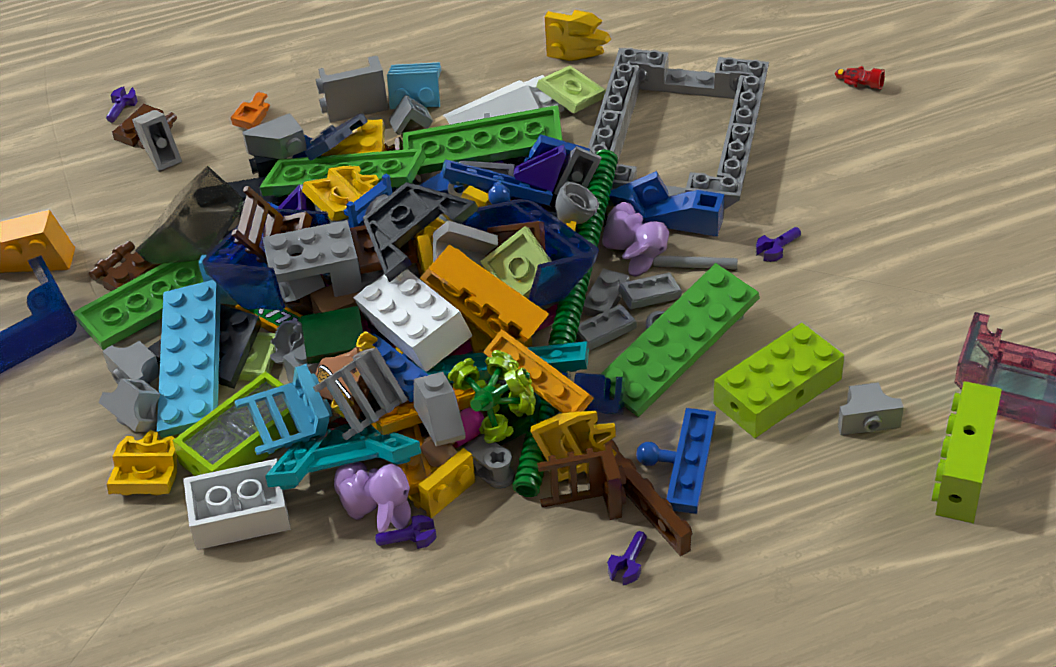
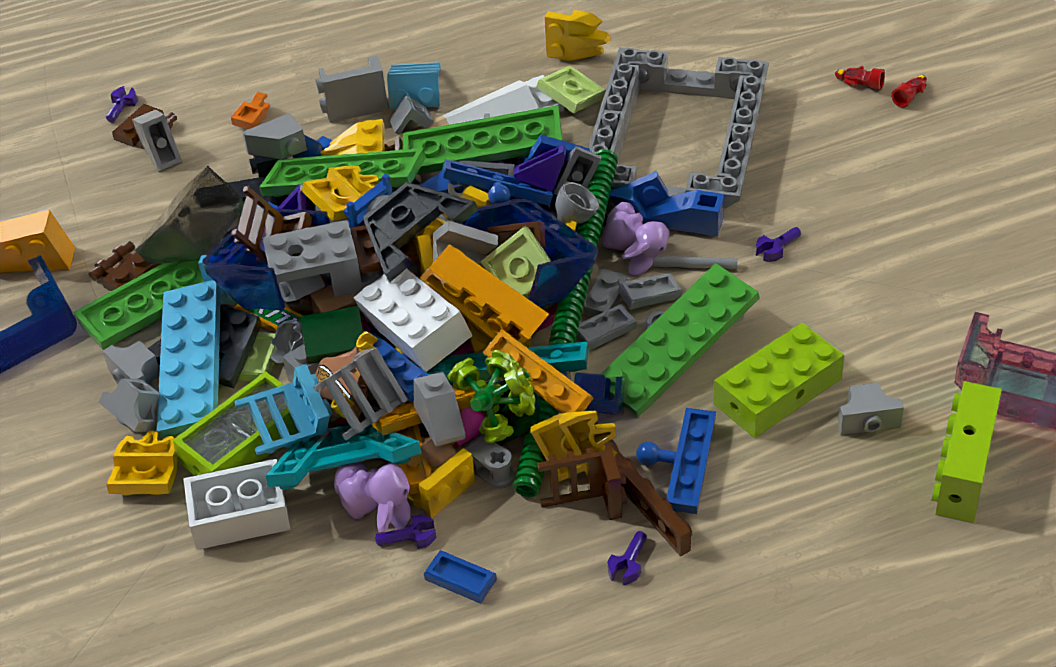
dark blue wing [305,112,368,161] -> none
none -> blue tile [424,550,497,604]
none -> red piece [891,74,927,107]

